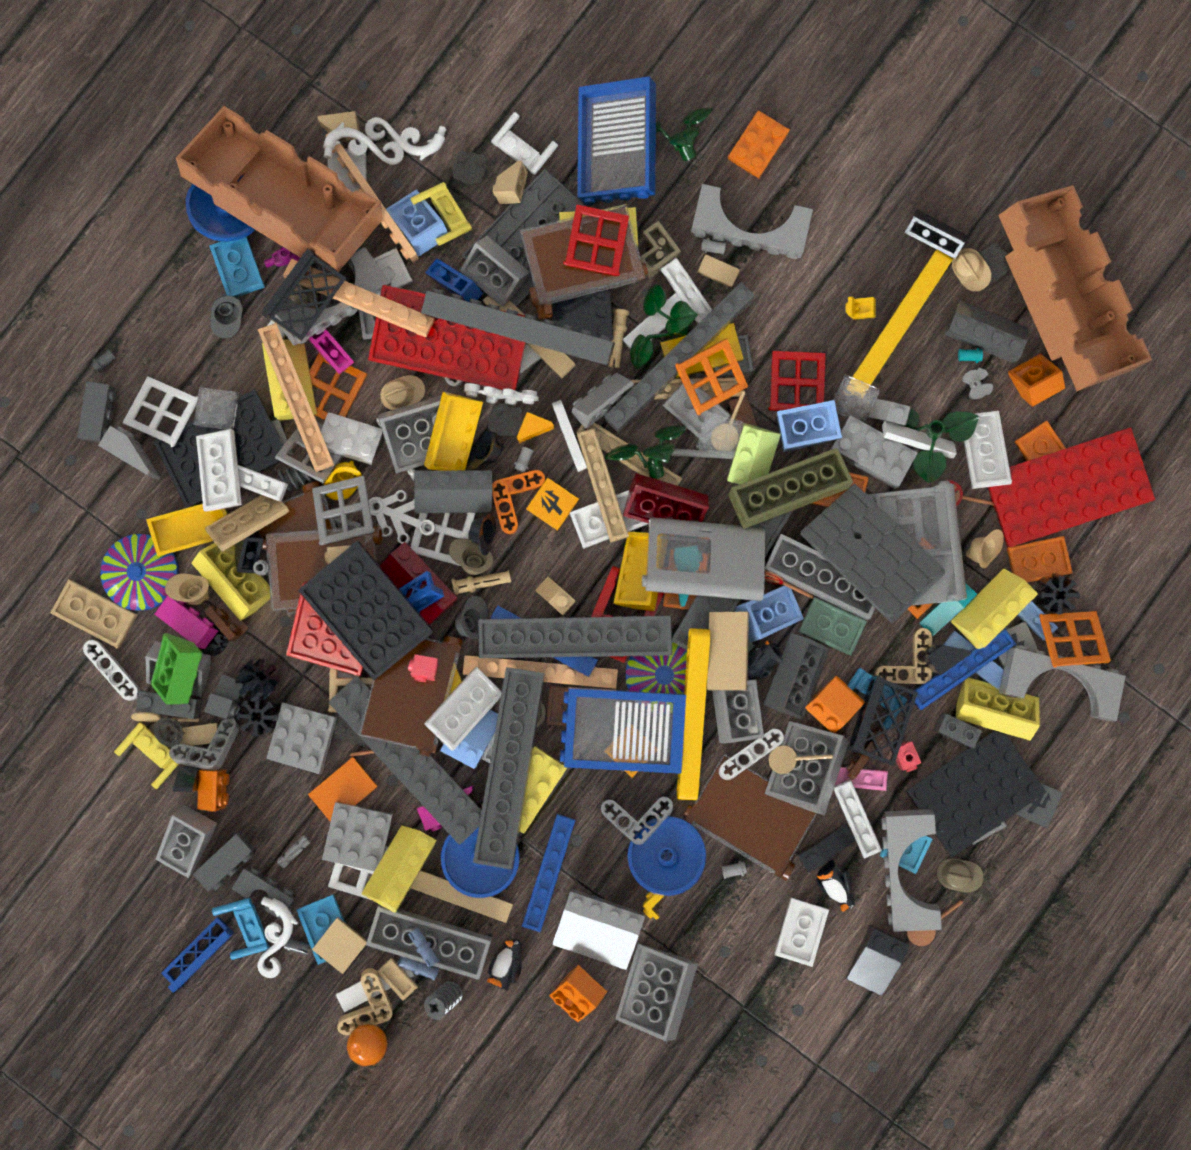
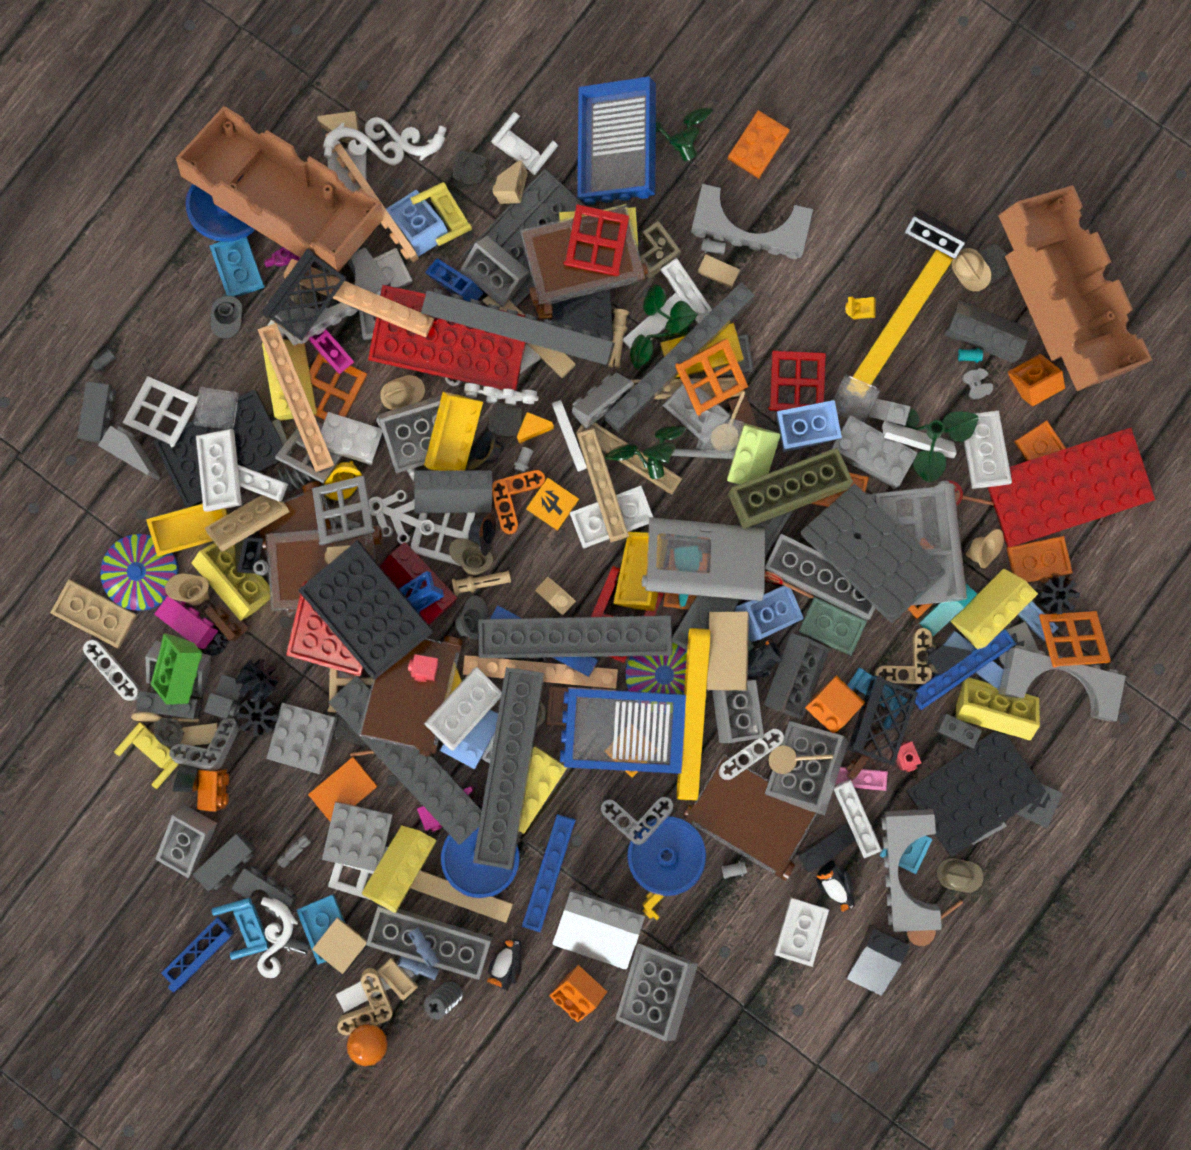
dark red slope [623,473,709,524] -> none

